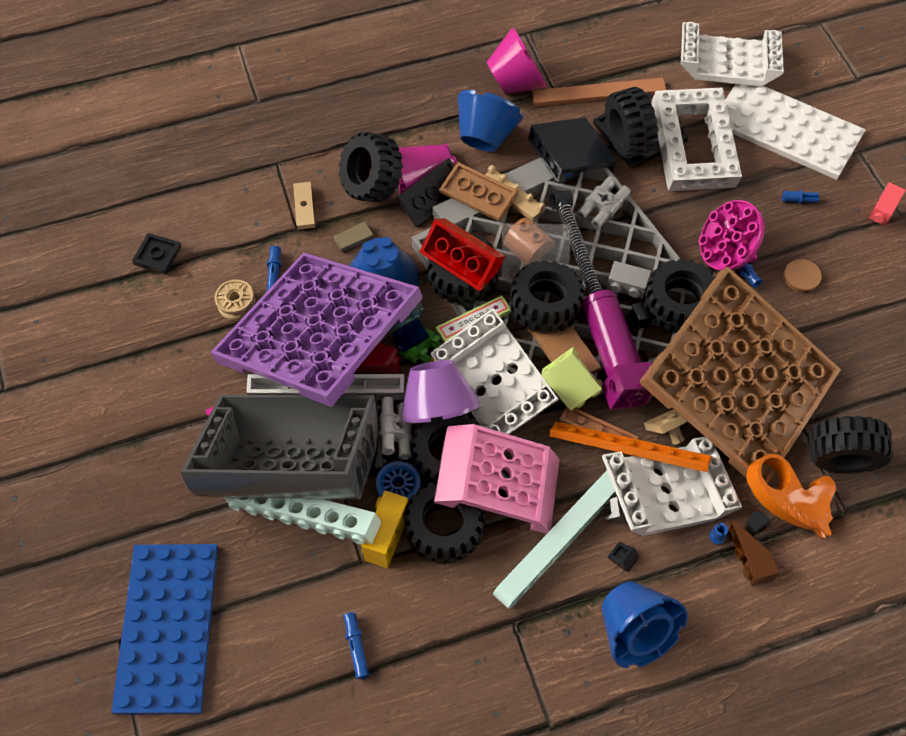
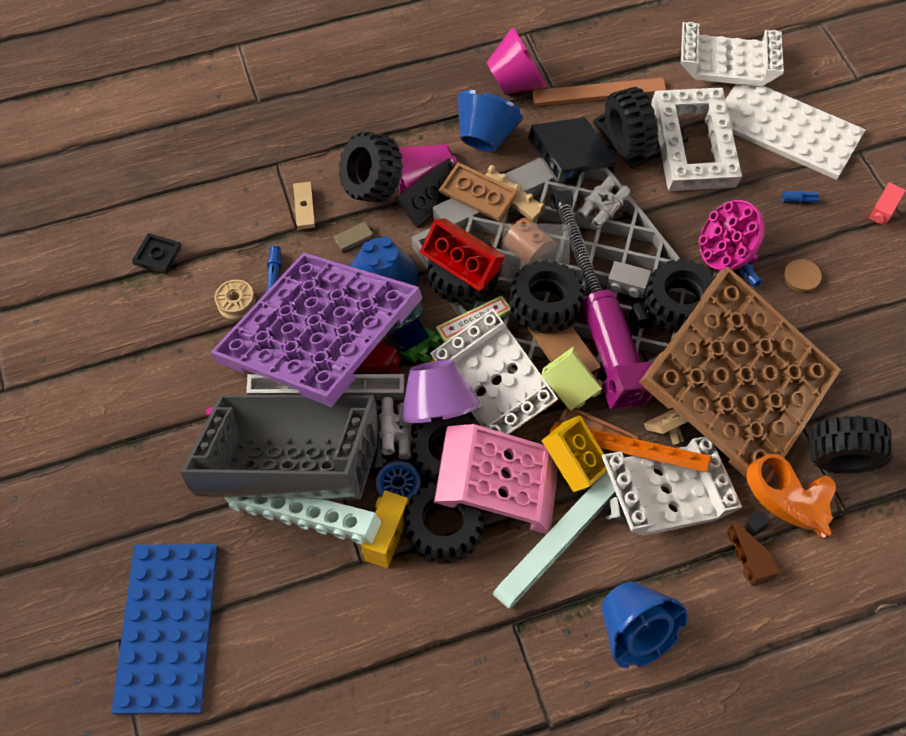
blue pin [343,612,370,680] -> none
black slope [608,542,639,572] -> none
blue pin [709,523,728,544] -> none
none -> yellow brick [541,415,607,492]

